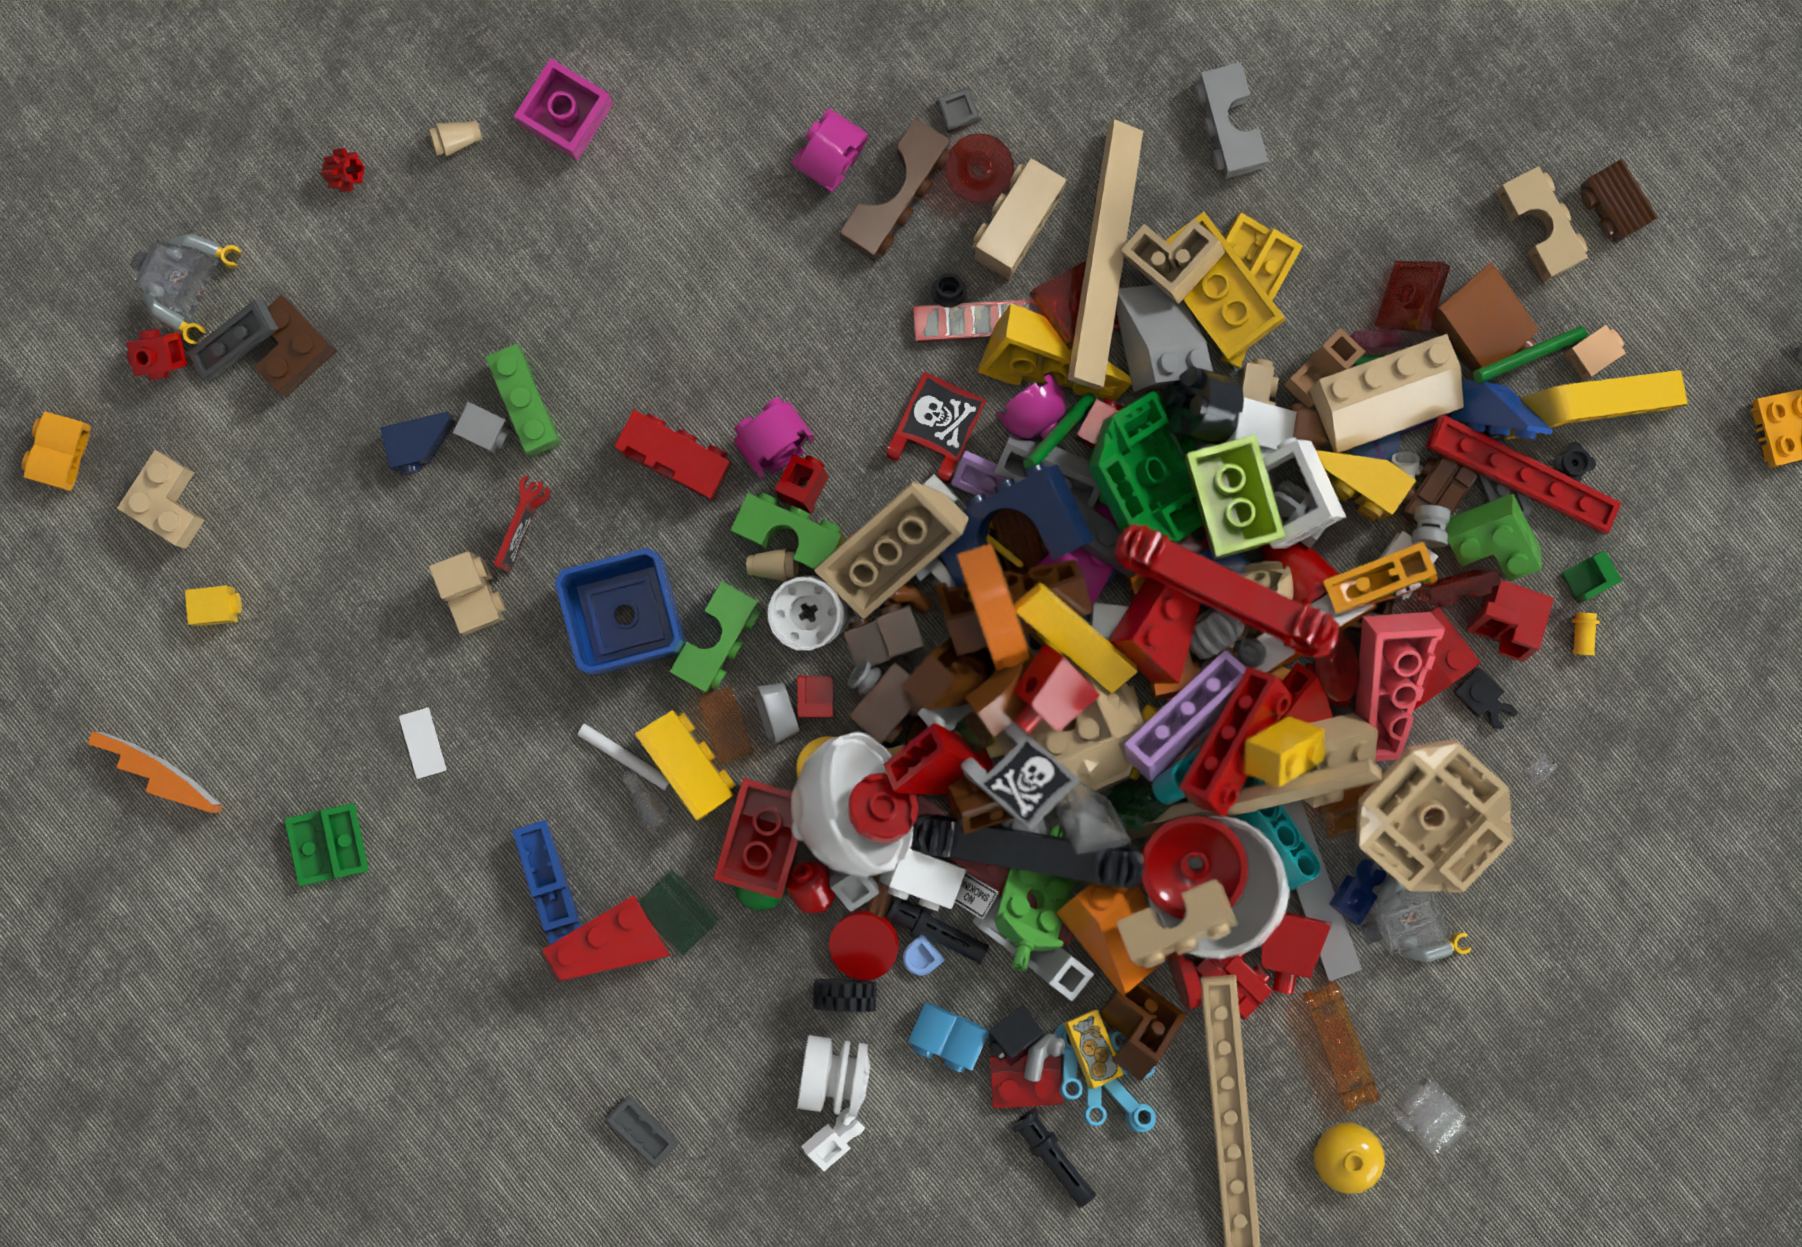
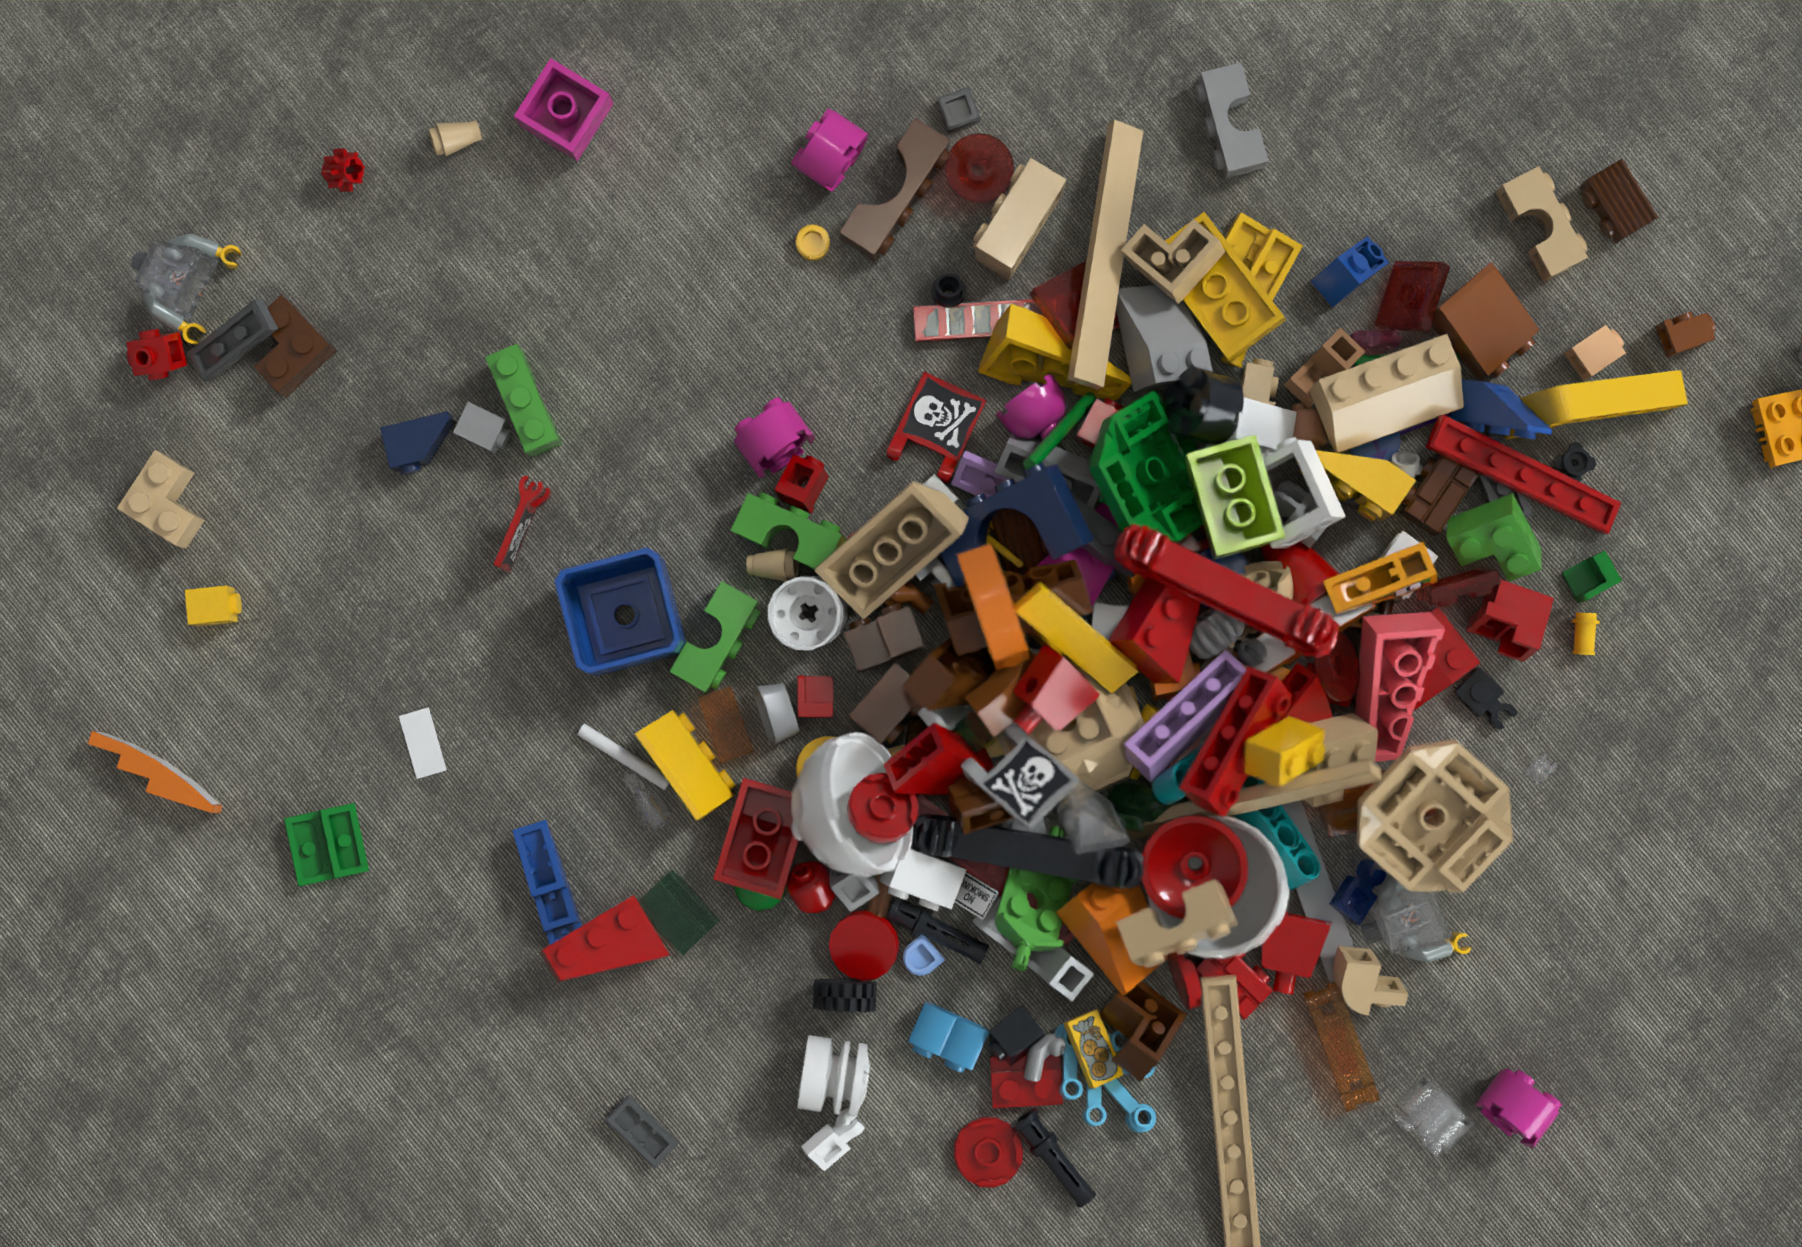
light orange brick [21,411,91,492] -> none
tan brick [429,551,506,636] -> none
red wedge [614,409,732,502] -> none
light grey bush [848,659,881,695] -> none
yellow cylinder [1313,1122,1385,1194] -> none
light grey wheel [1412,505,1451,548] -> none
green bar [1473,326,1587,384] -> none
none -> yellow tile [795,225,830,261]
none -> red tile [954,1116,1023,1188]
none -> blue slope [1311,236,1389,308]
none -> tan brick [1333,946,1408,1016]
none -> dark pink brick [1475,1068,1562,1148]
none -> dark orange brick [1655,311,1716,358]

